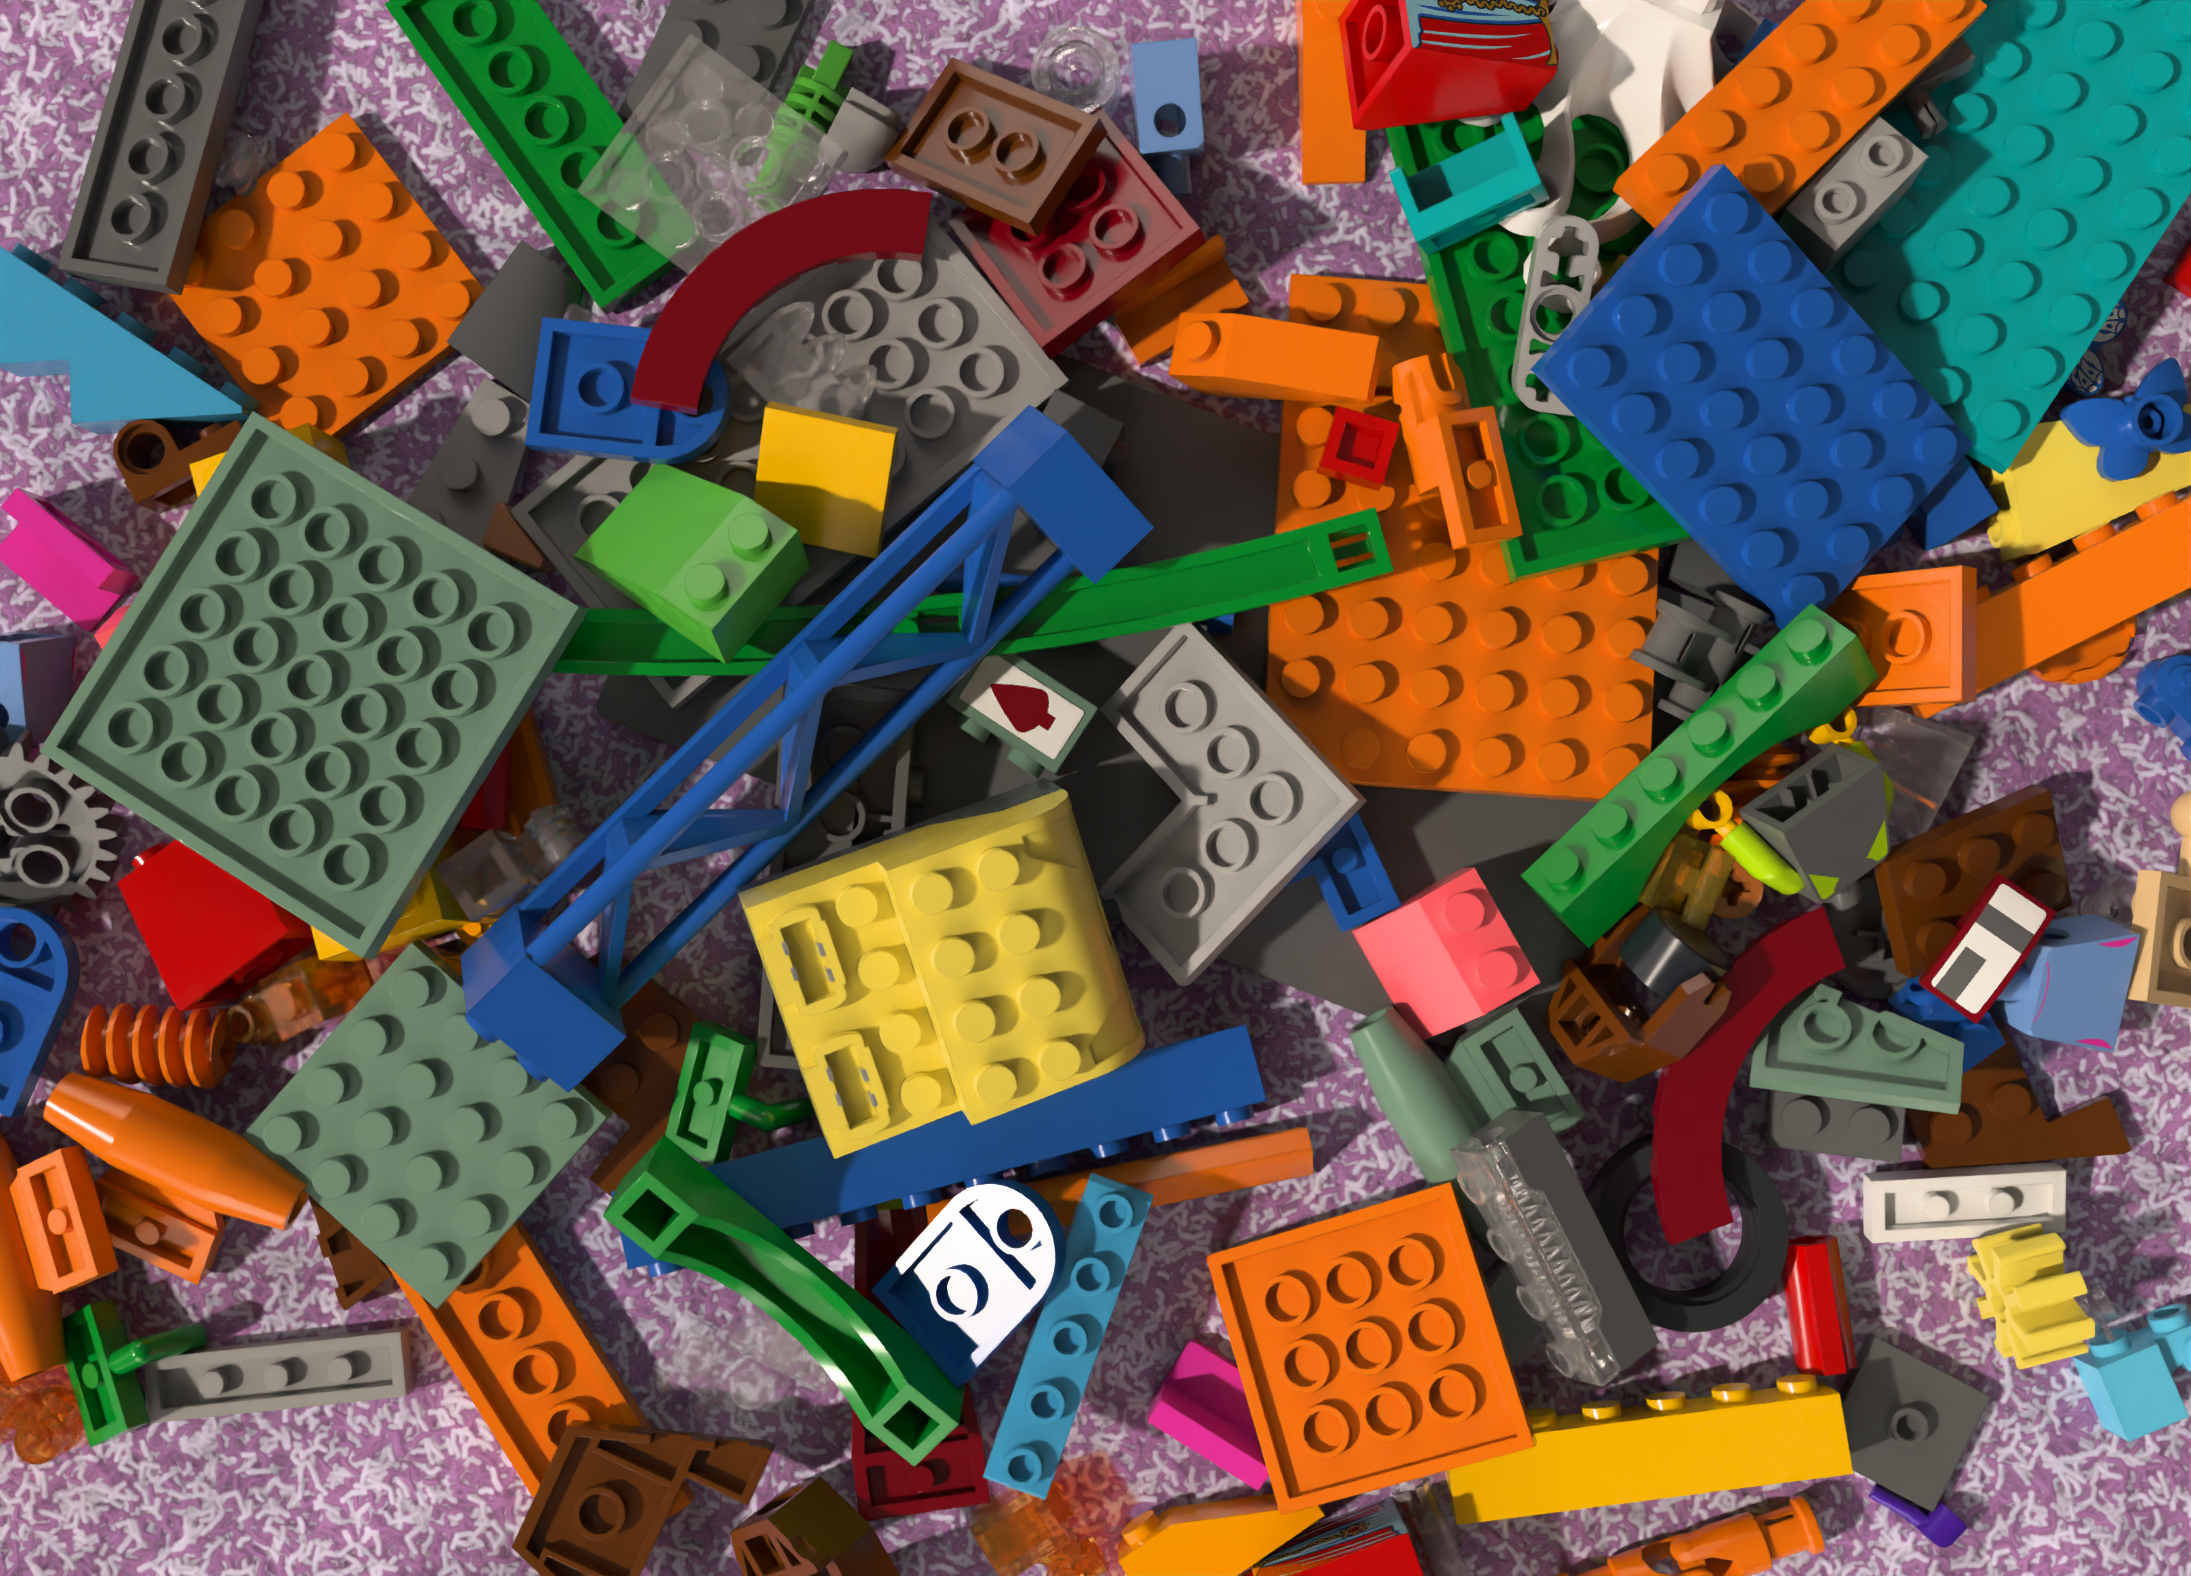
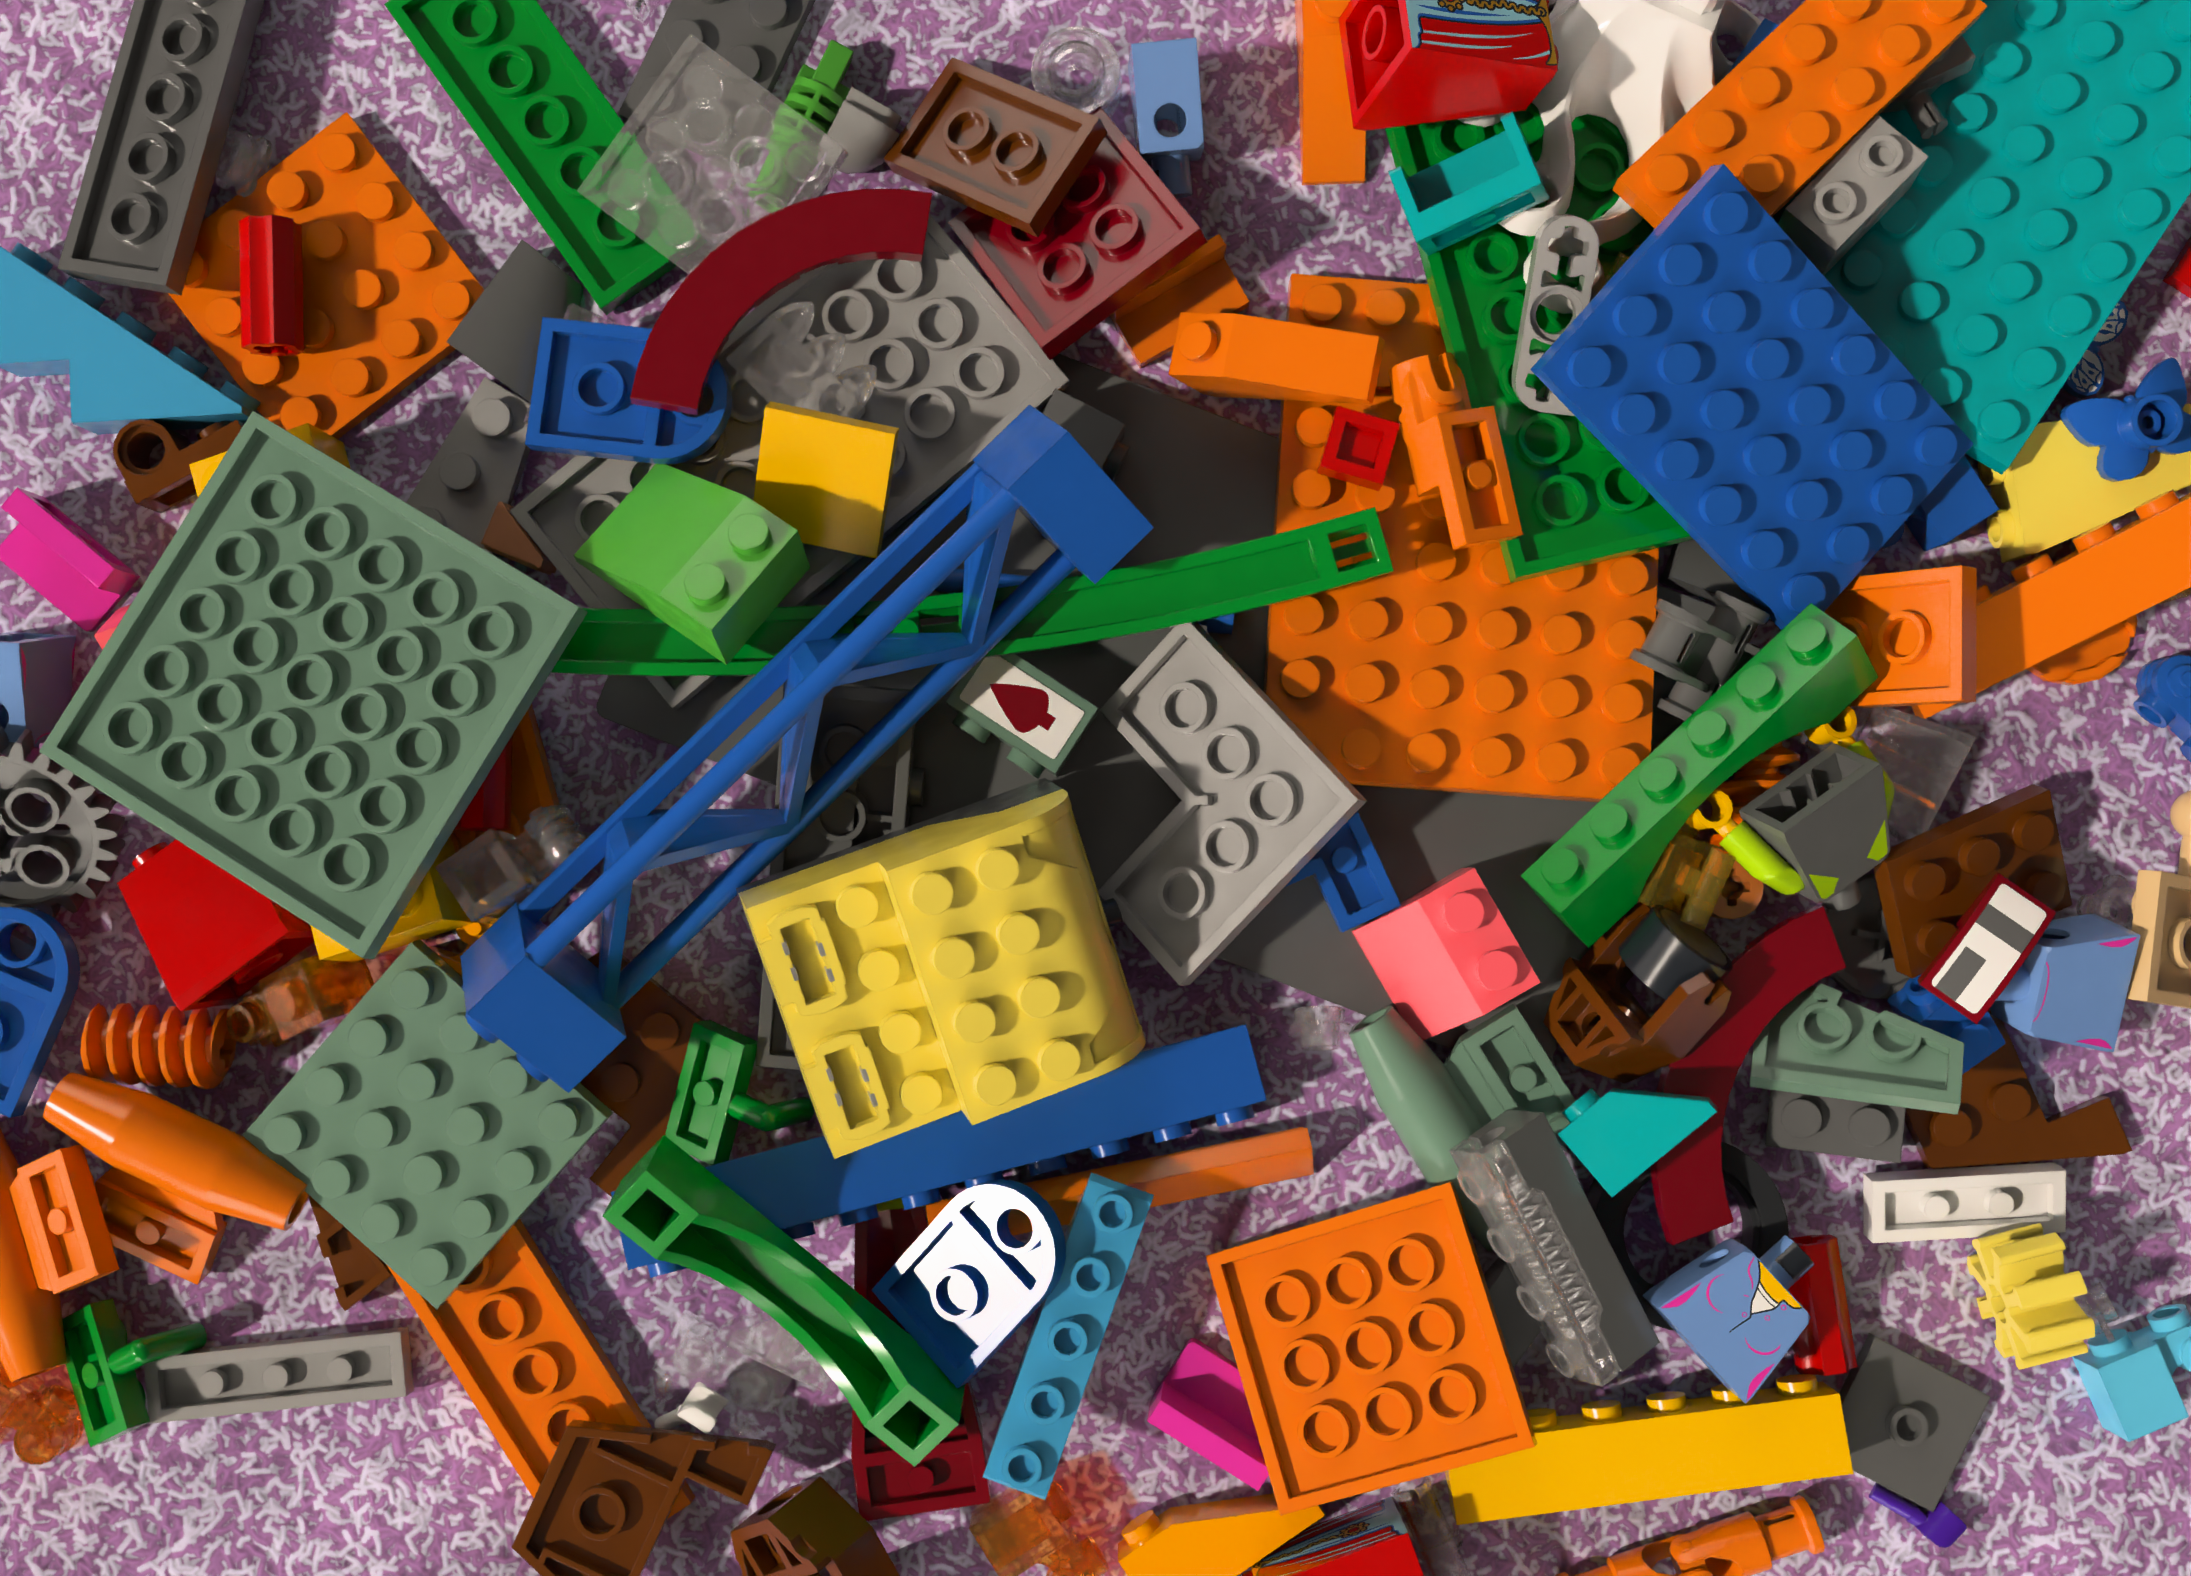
none -> red axle [239,215,304,357]
none -> white hand [655,1382,729,1434]
none -> clear plate [1288,1006,1352,1051]
none -> teal slope [1558,1088,1718,1197]
none -> medium blue torso [1642,1235,1814,1403]

